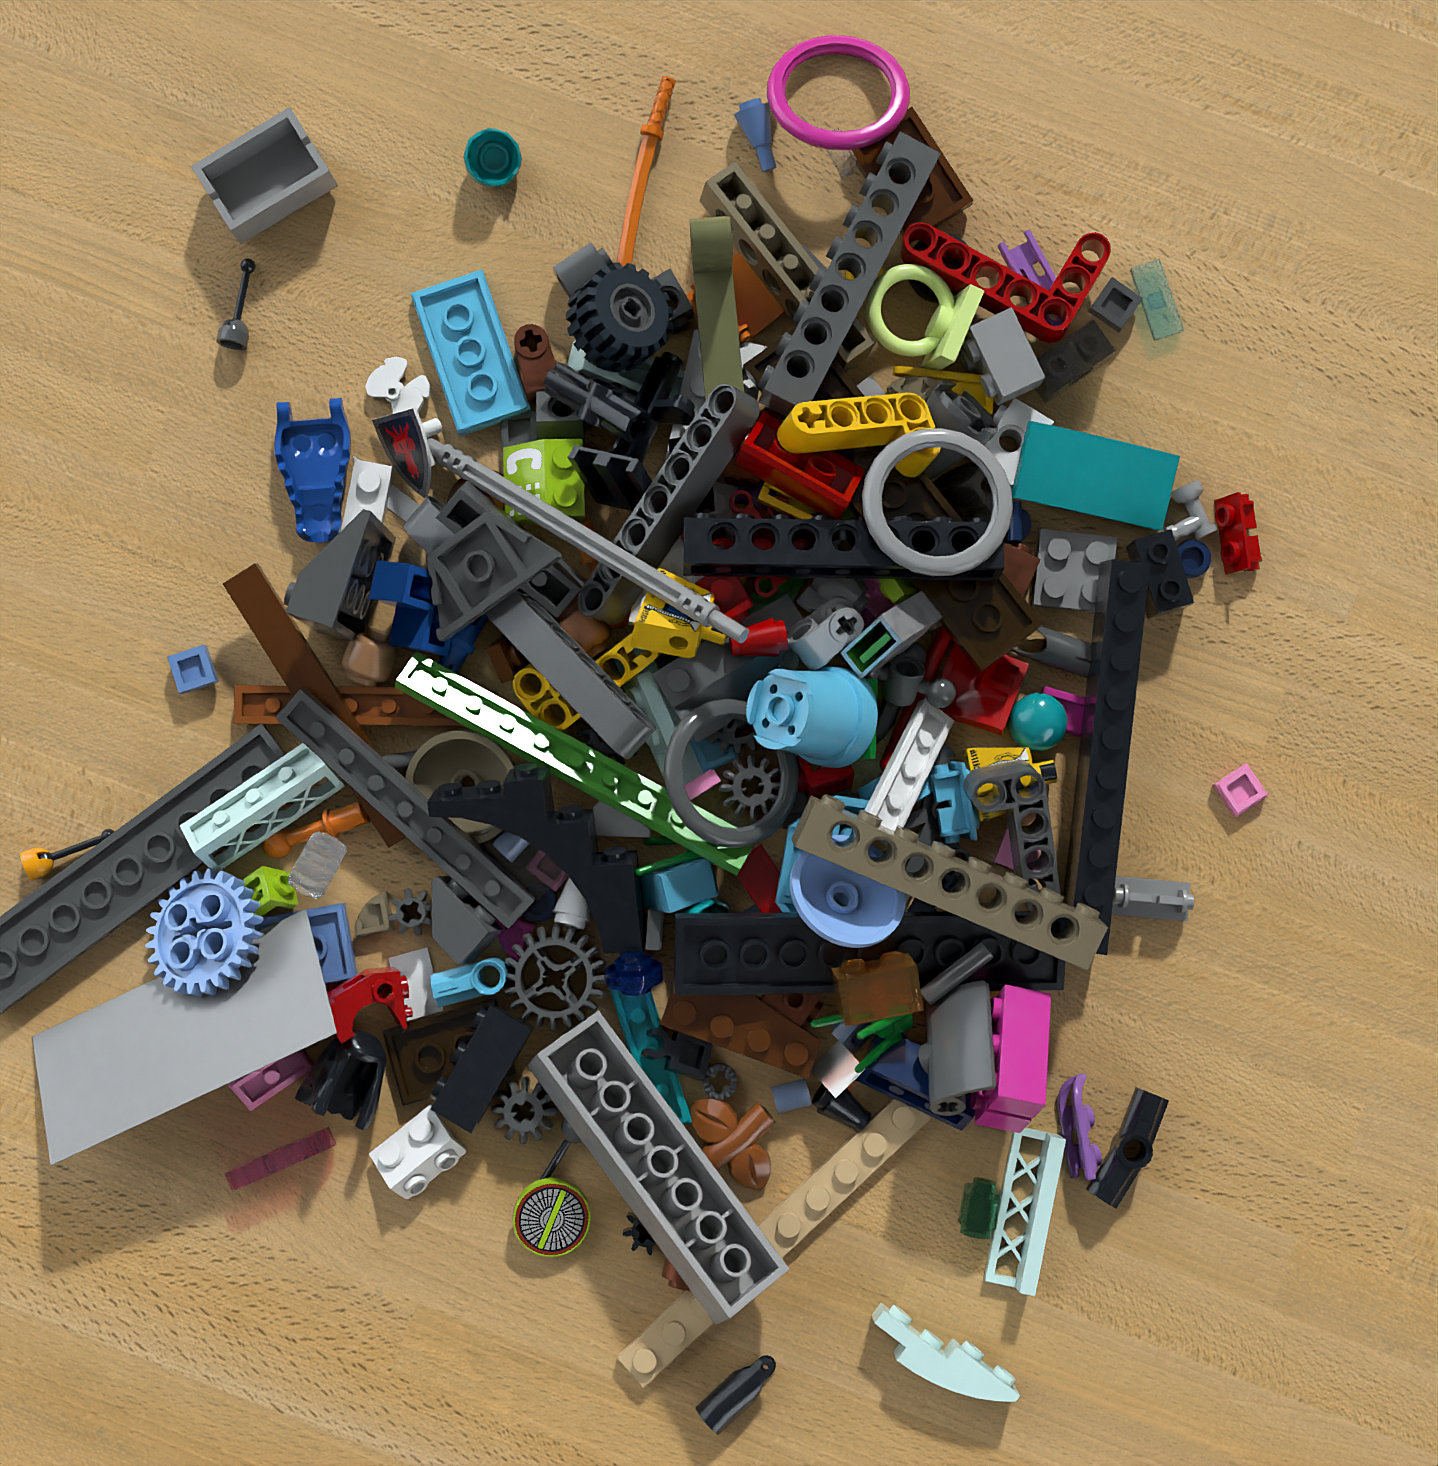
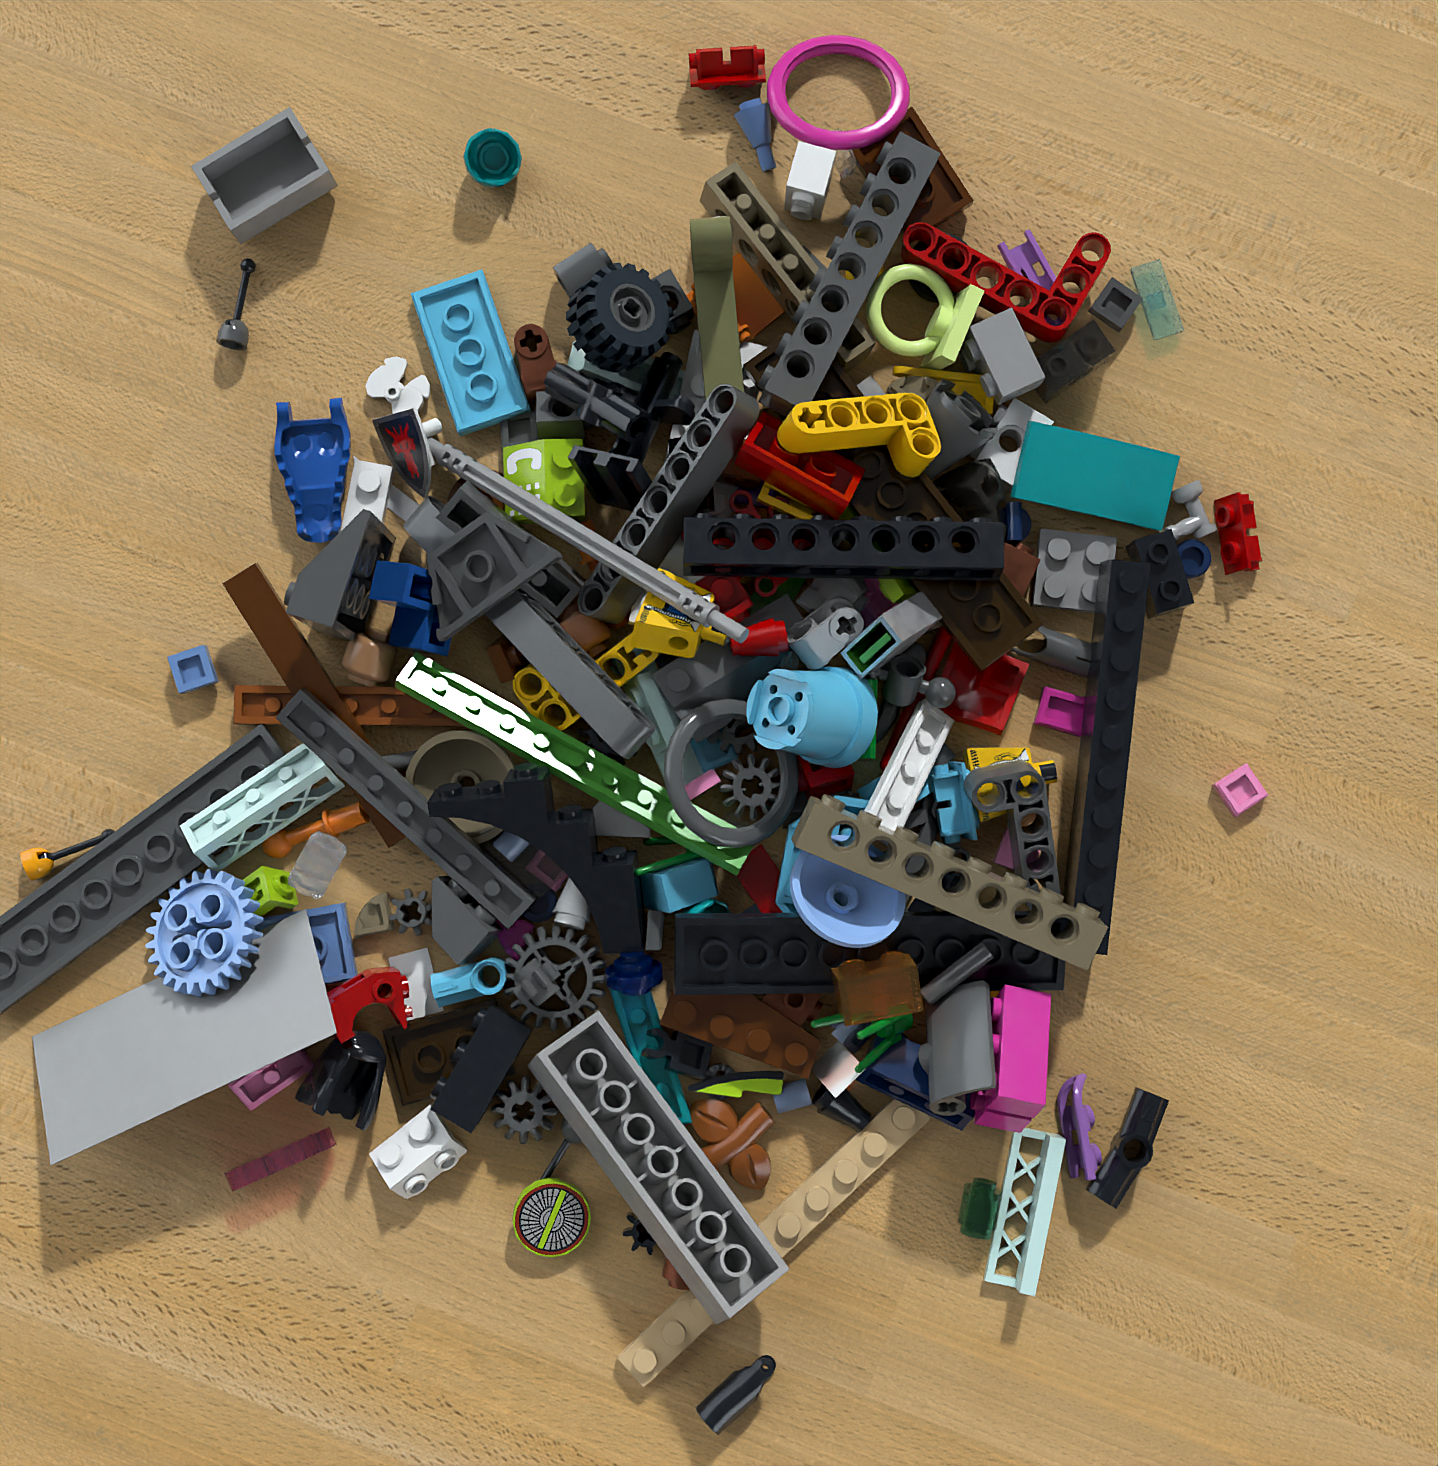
blue pin [438,614,489,674] -> none
orange sword [617,76,676,267] -> none
light grey wedge [862,428,1013,576] -> none
light aqua slope [872,1303,1020,1402] -> none
teal hair [1007,693,1068,752] -> none
light grey hinge [1112,876,1194,921] -> none
none -> dark grey gear [512,958,561,1007]
none -> red hinge [688,45,766,90]
none -> sticker [688,1071,784,1097]
none -> white brick [784,141,836,220]

